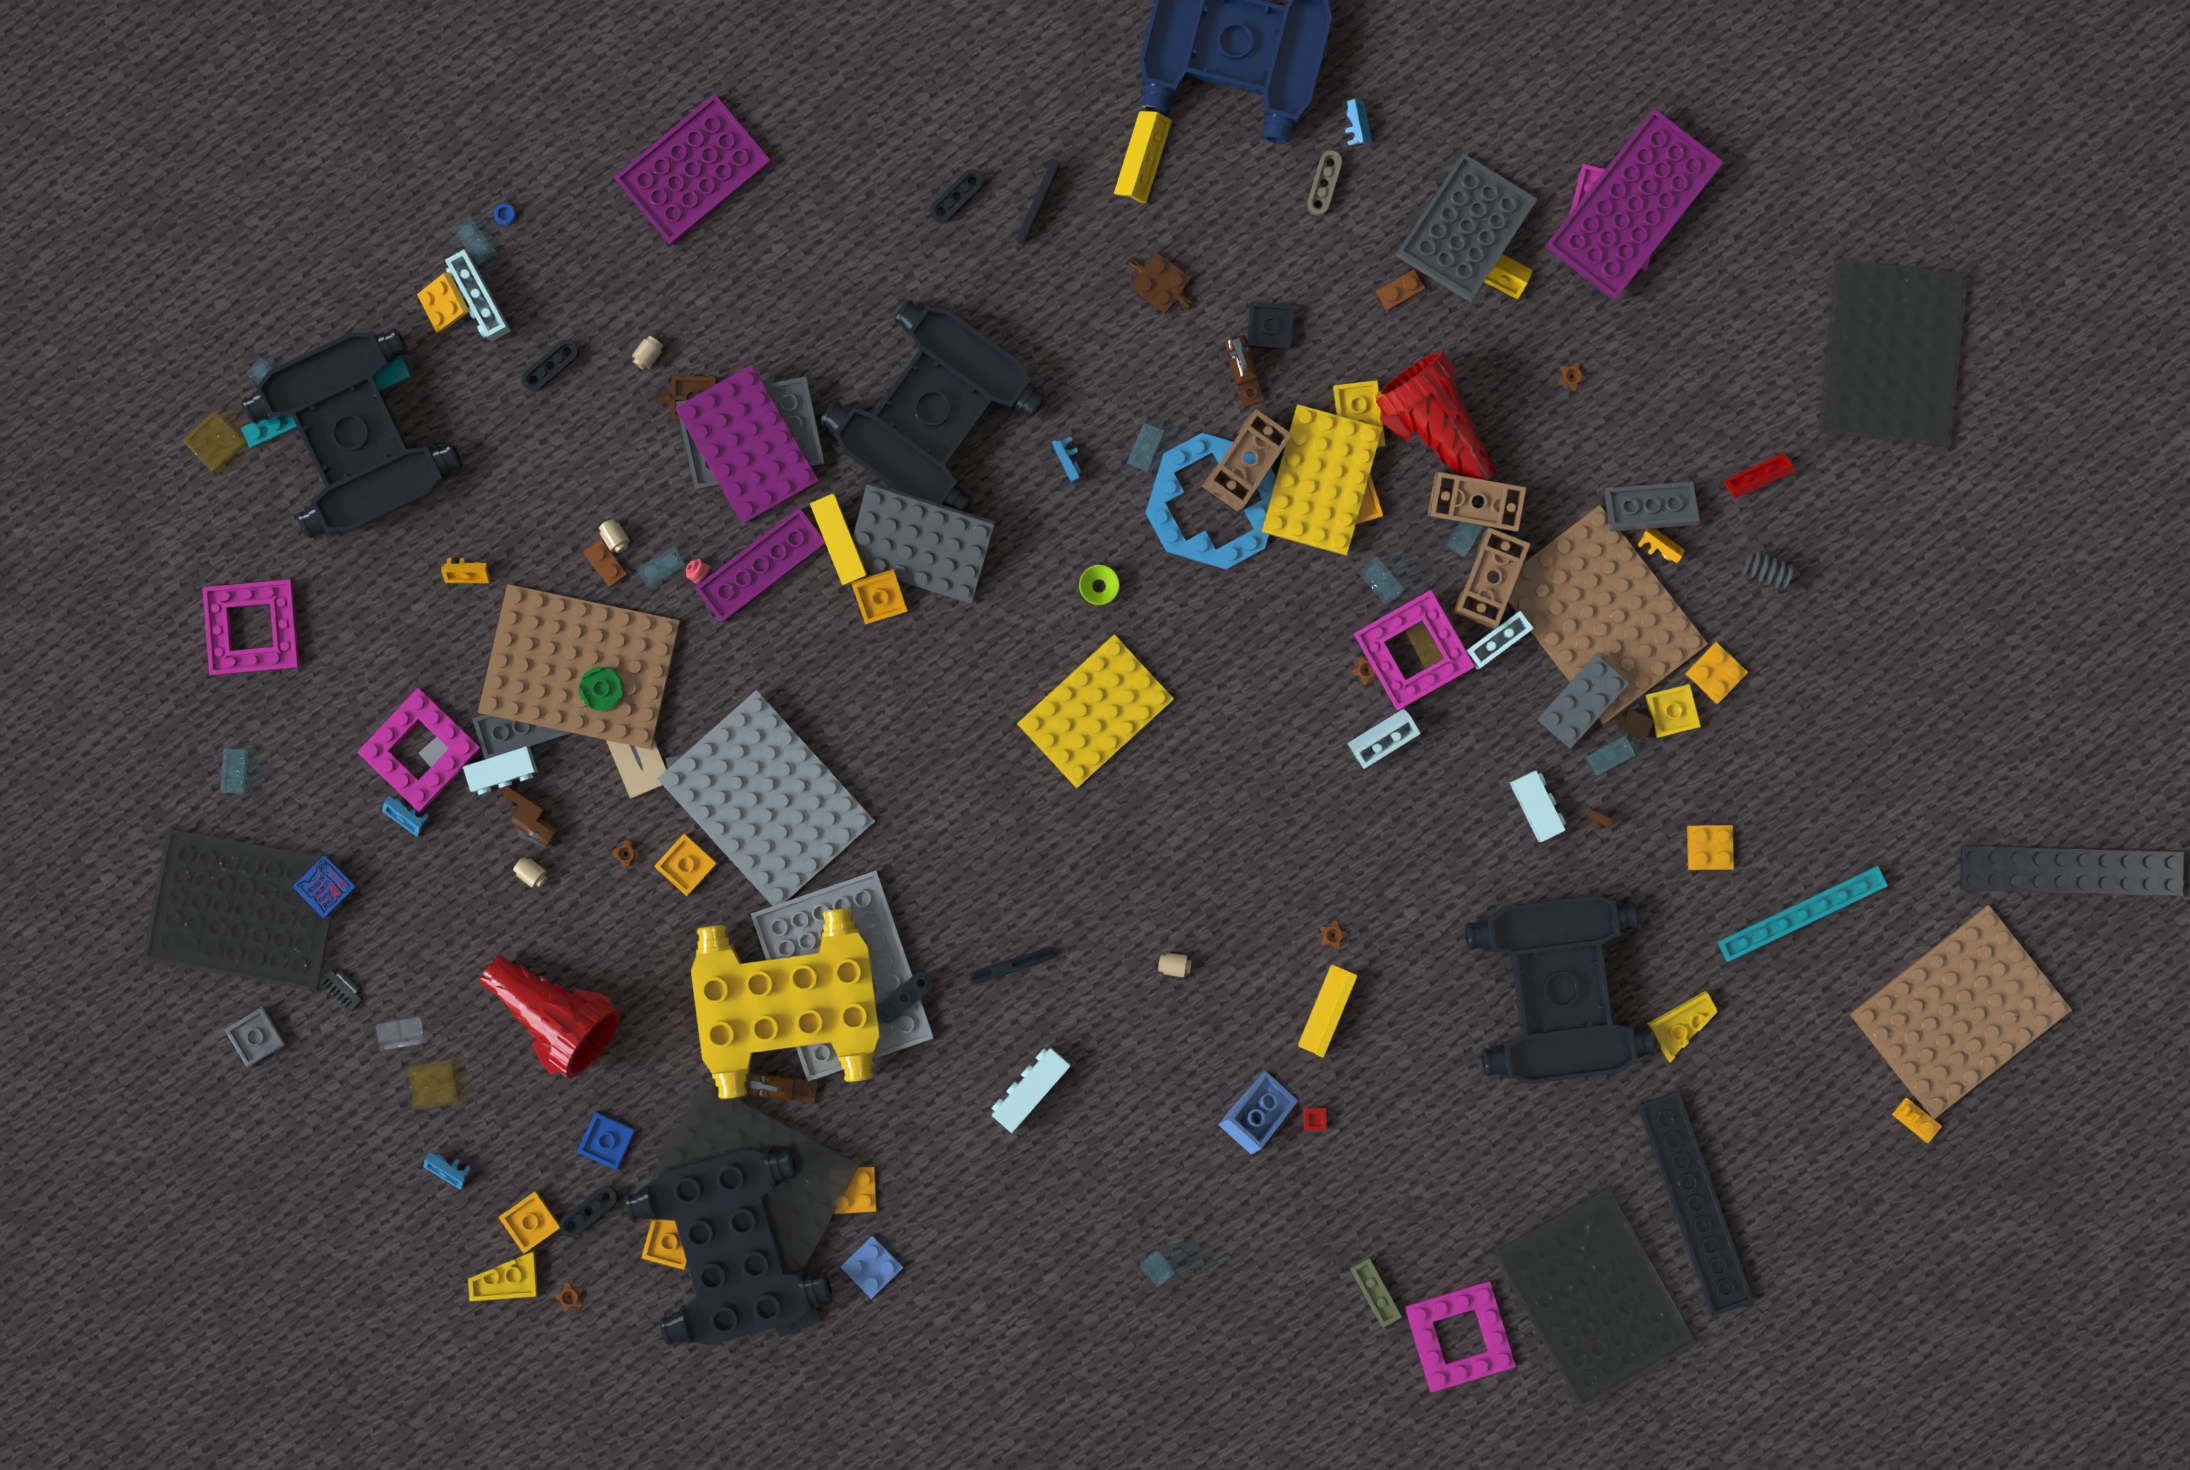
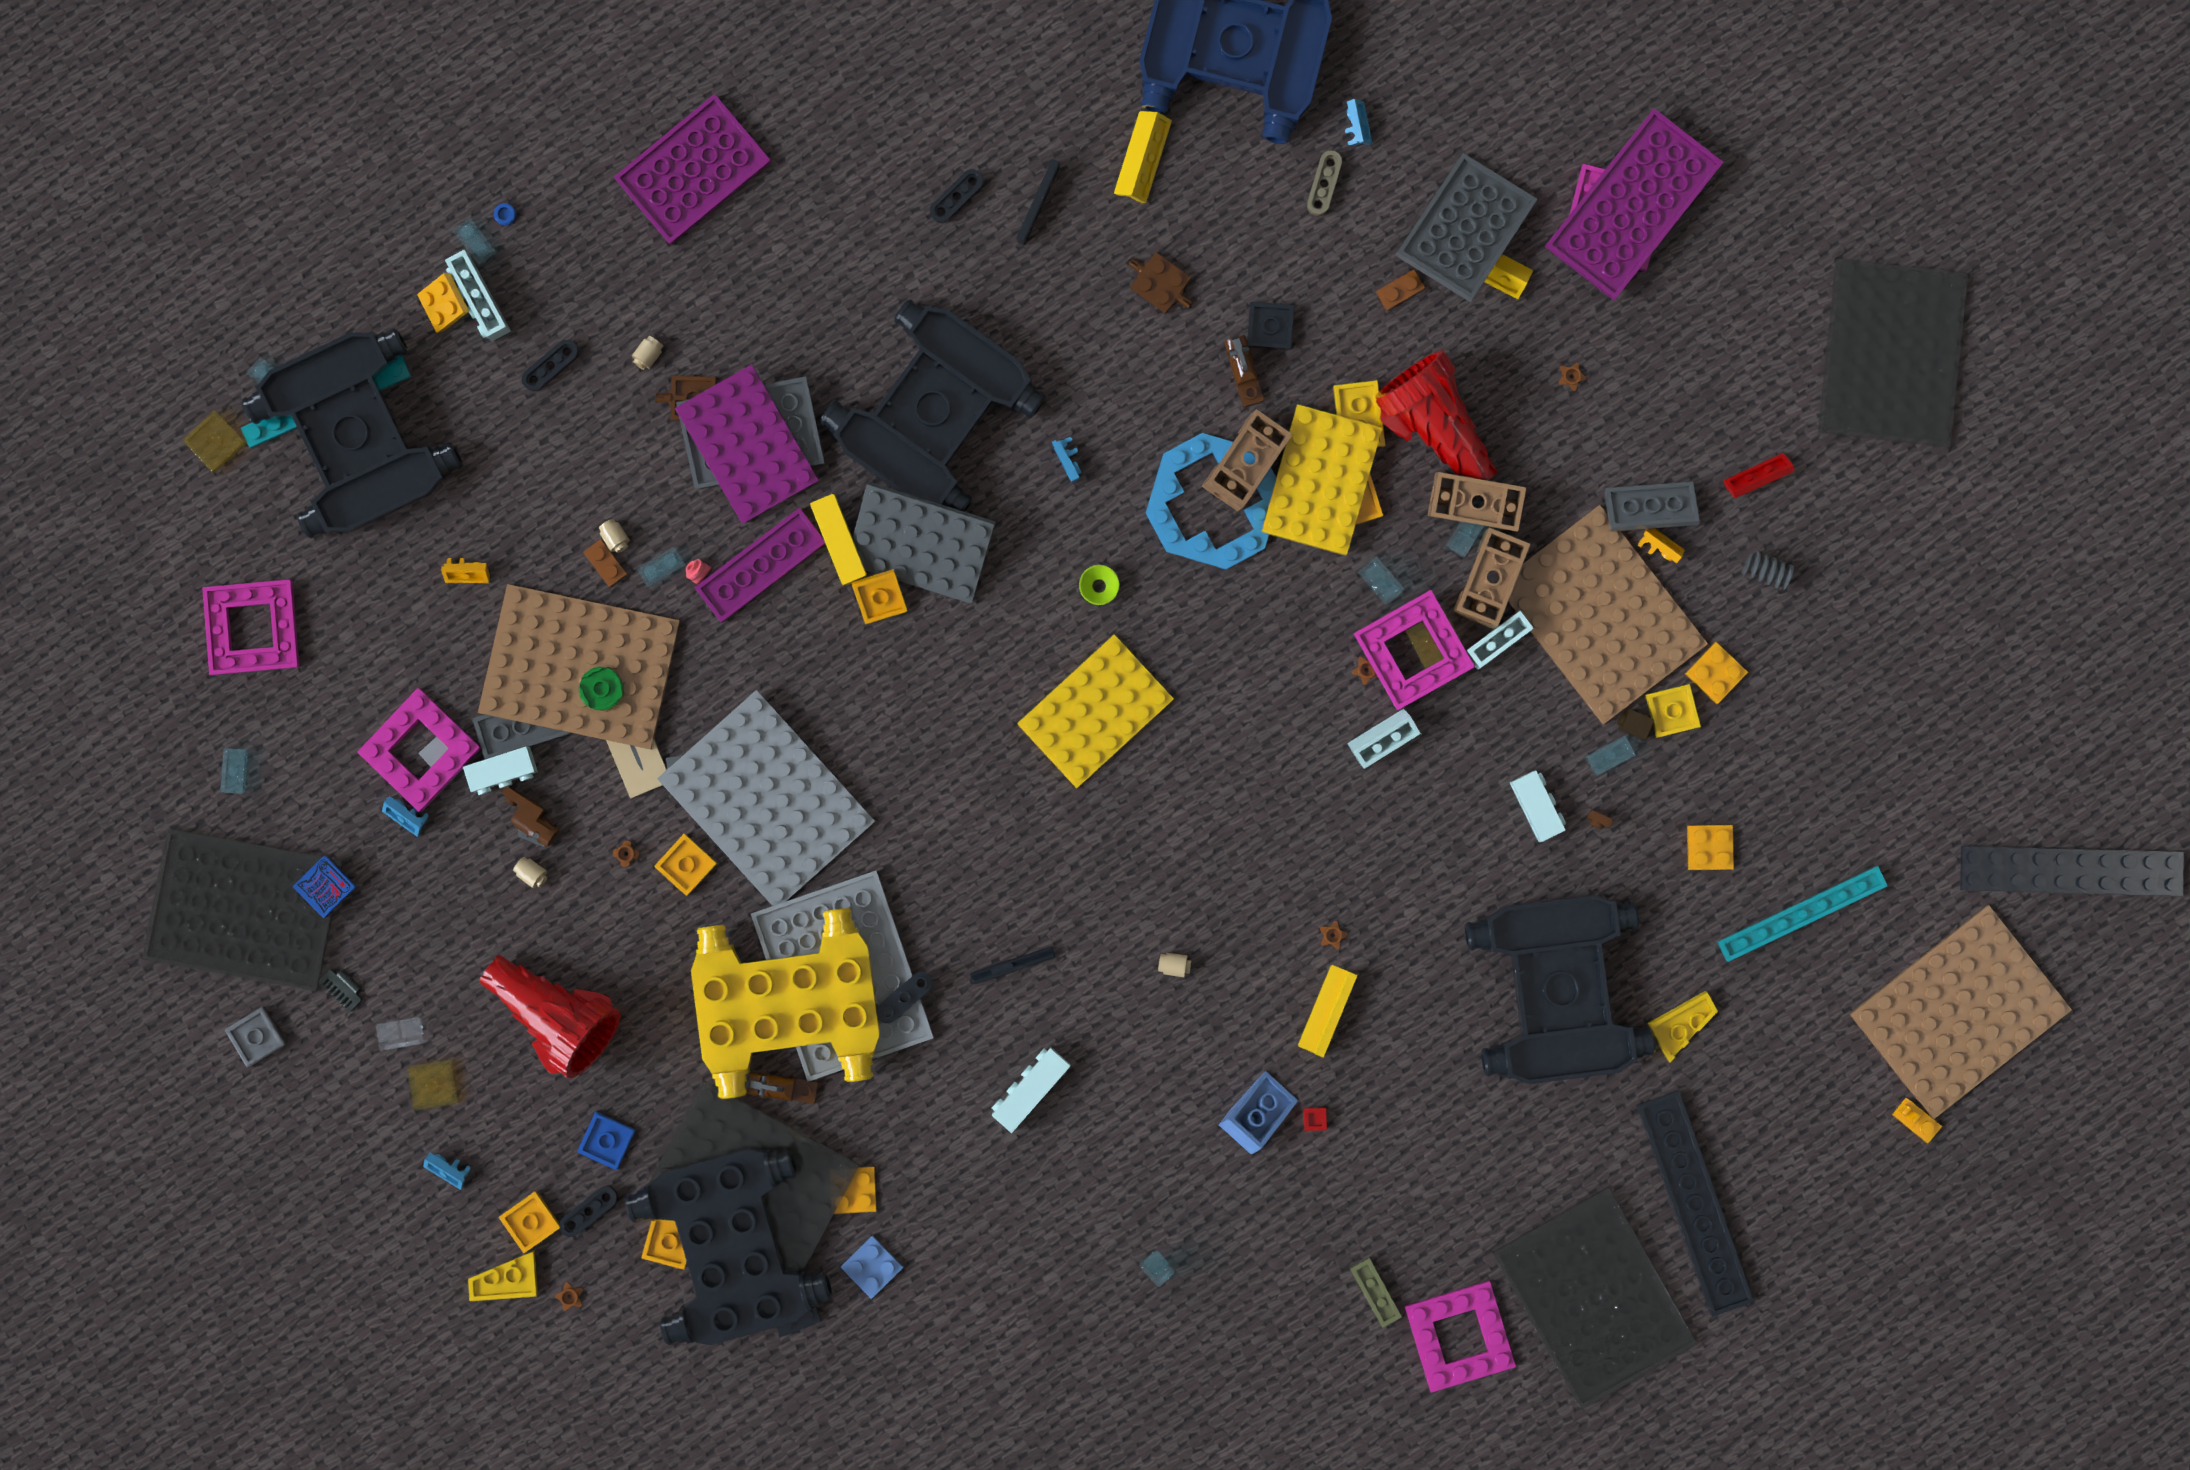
clear light blue plate [1127,423,1164,472] -> none
dark grey plate [1537,653,1630,749] -> none

